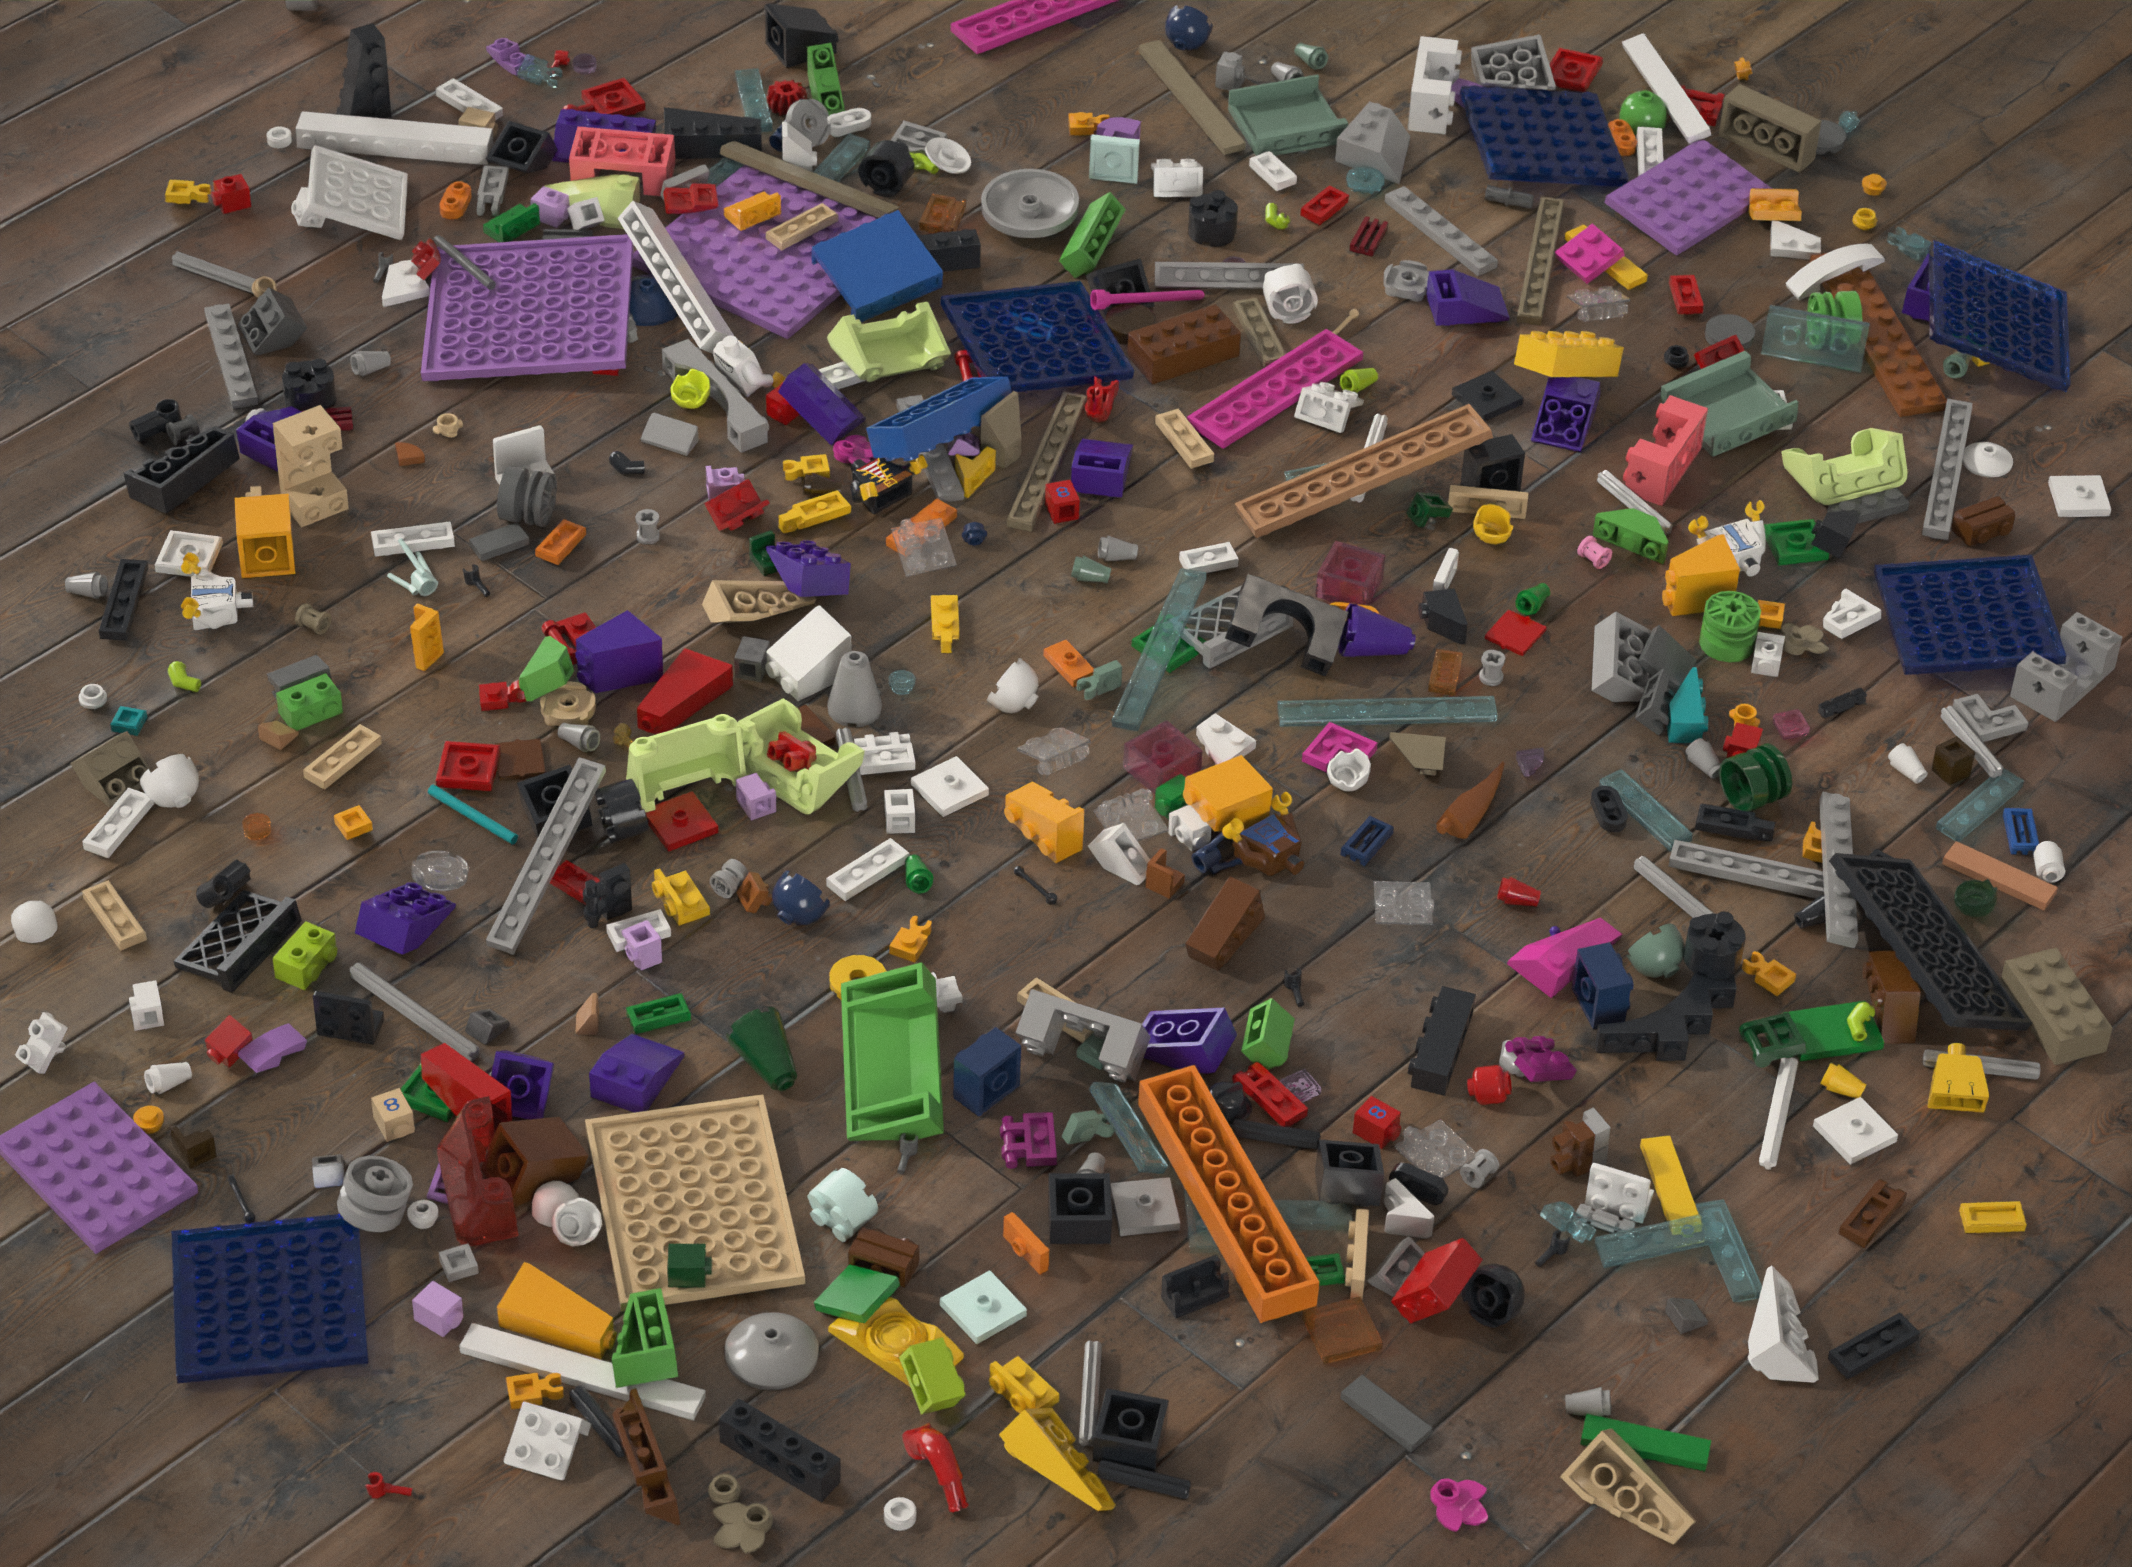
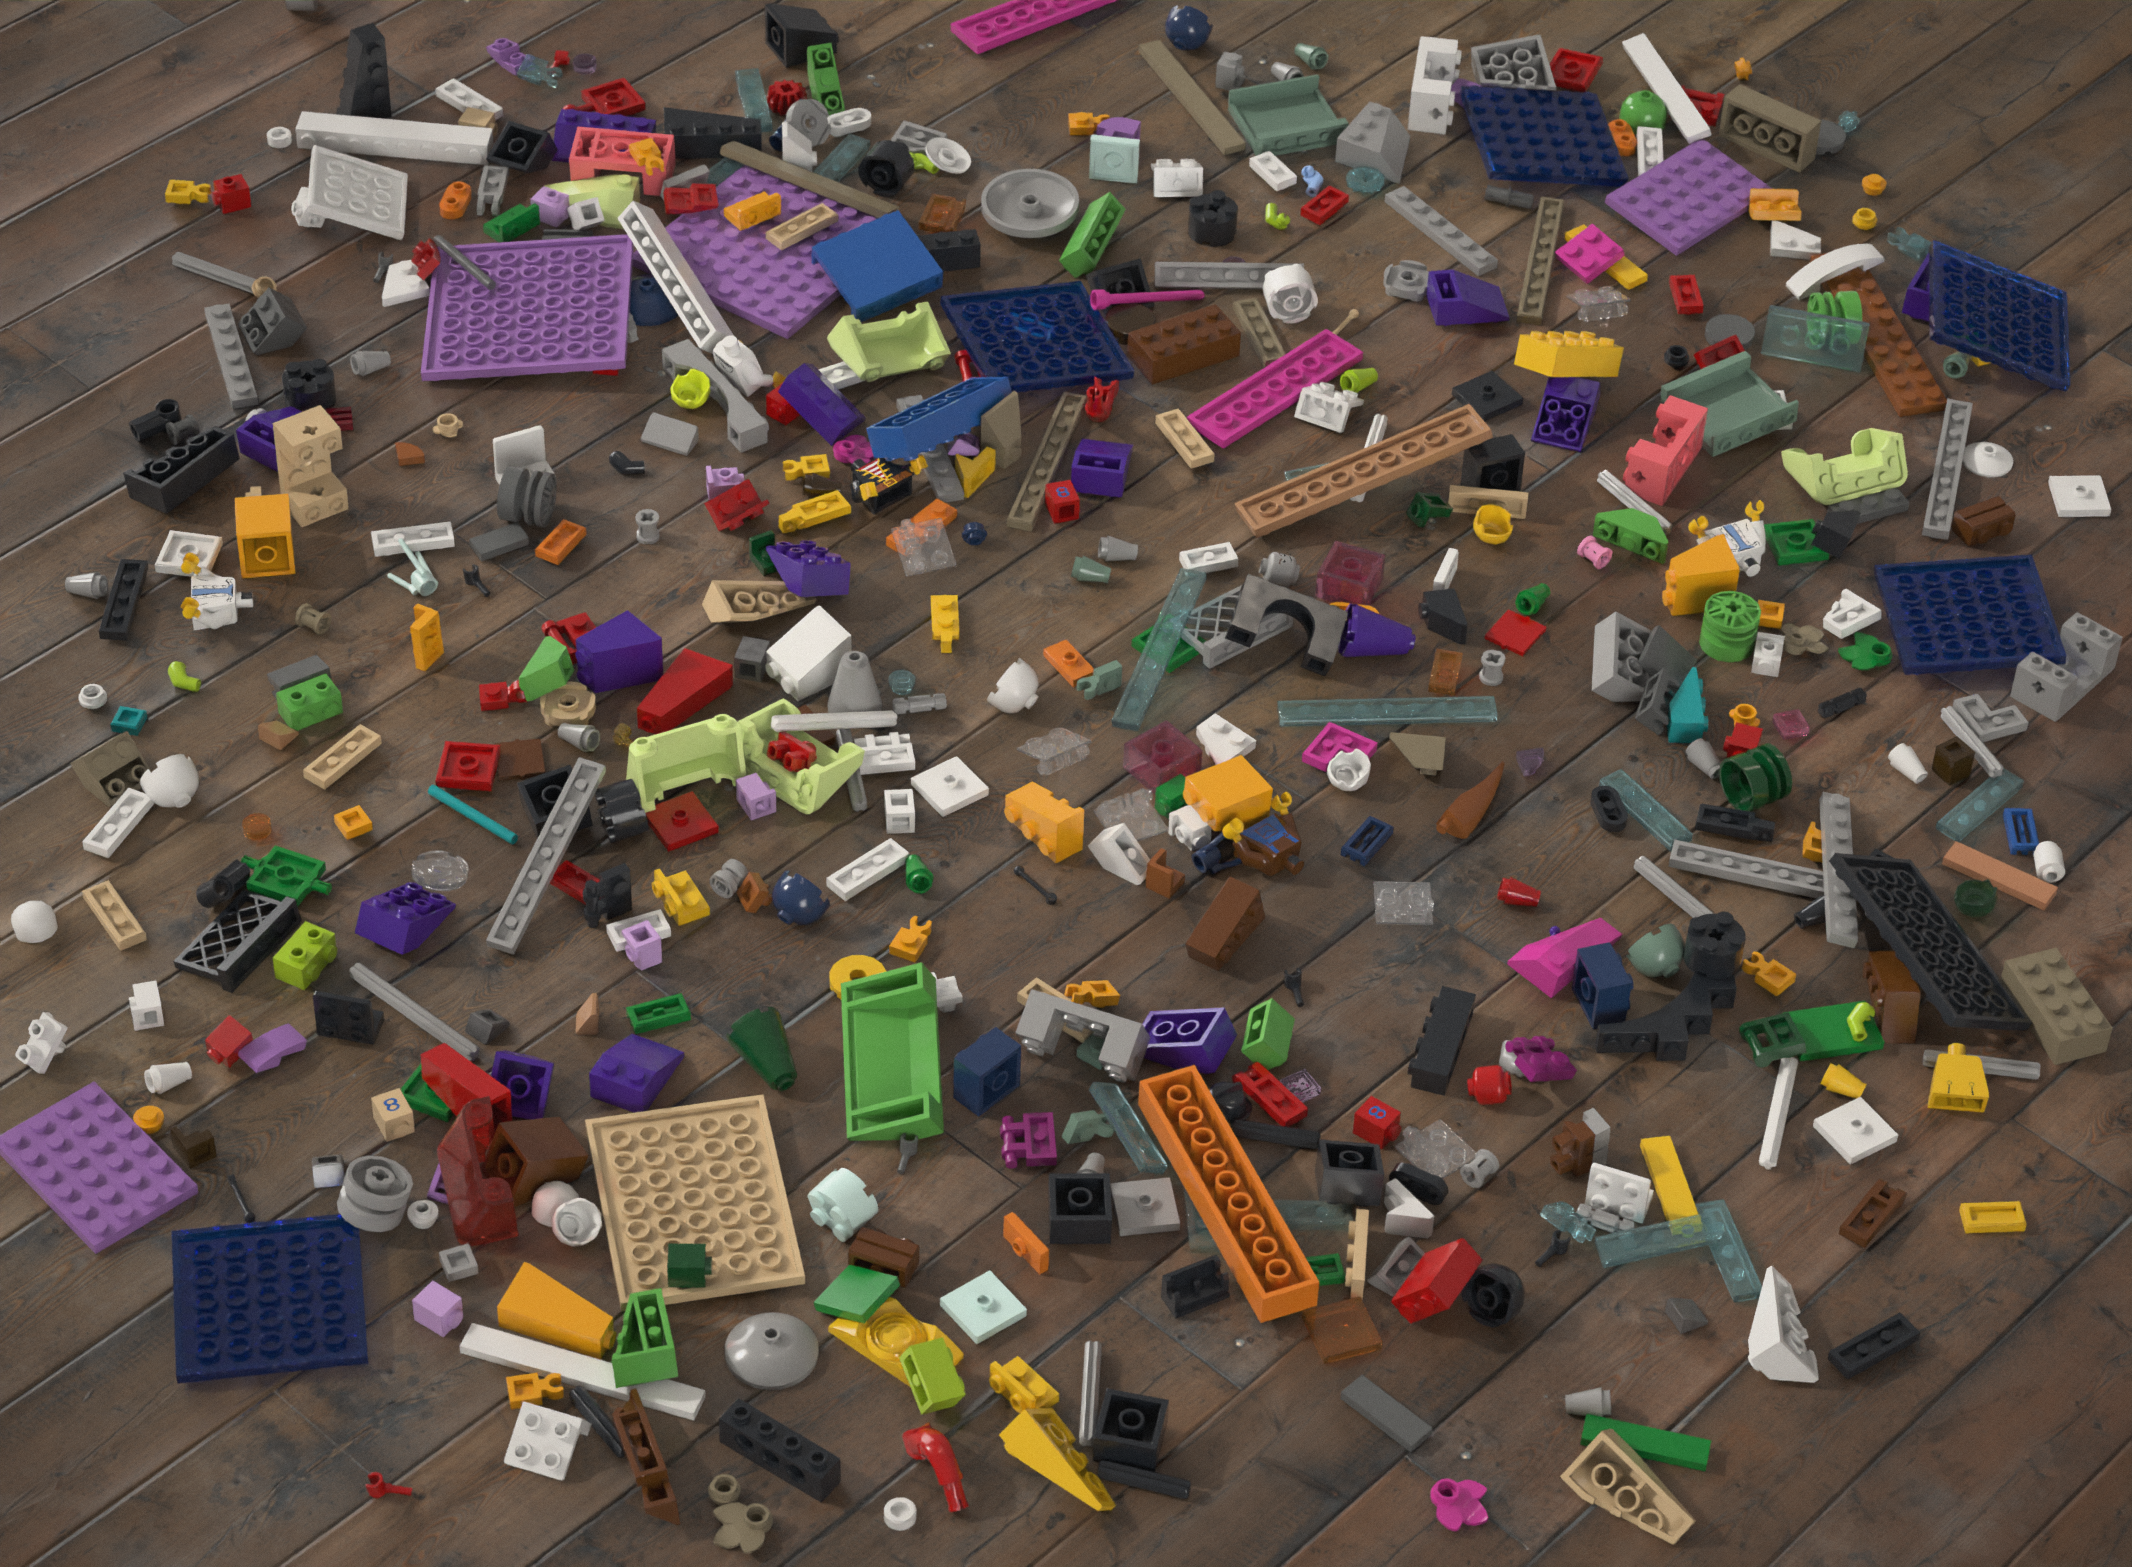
dark red tile [1349,216,1388,257] -> none
none -> green plate [241,845,332,906]
none -> light orange plate [629,138,664,176]
none -> white axle [771,710,897,732]
none -> light grey axle [893,693,947,714]
none -> light orange plate [1064,980,1120,1008]
none -> light grey head [1259,552,1300,588]
none -> light blue arm [1301,165,1323,197]
none -> green plate [1838,632,1893,670]

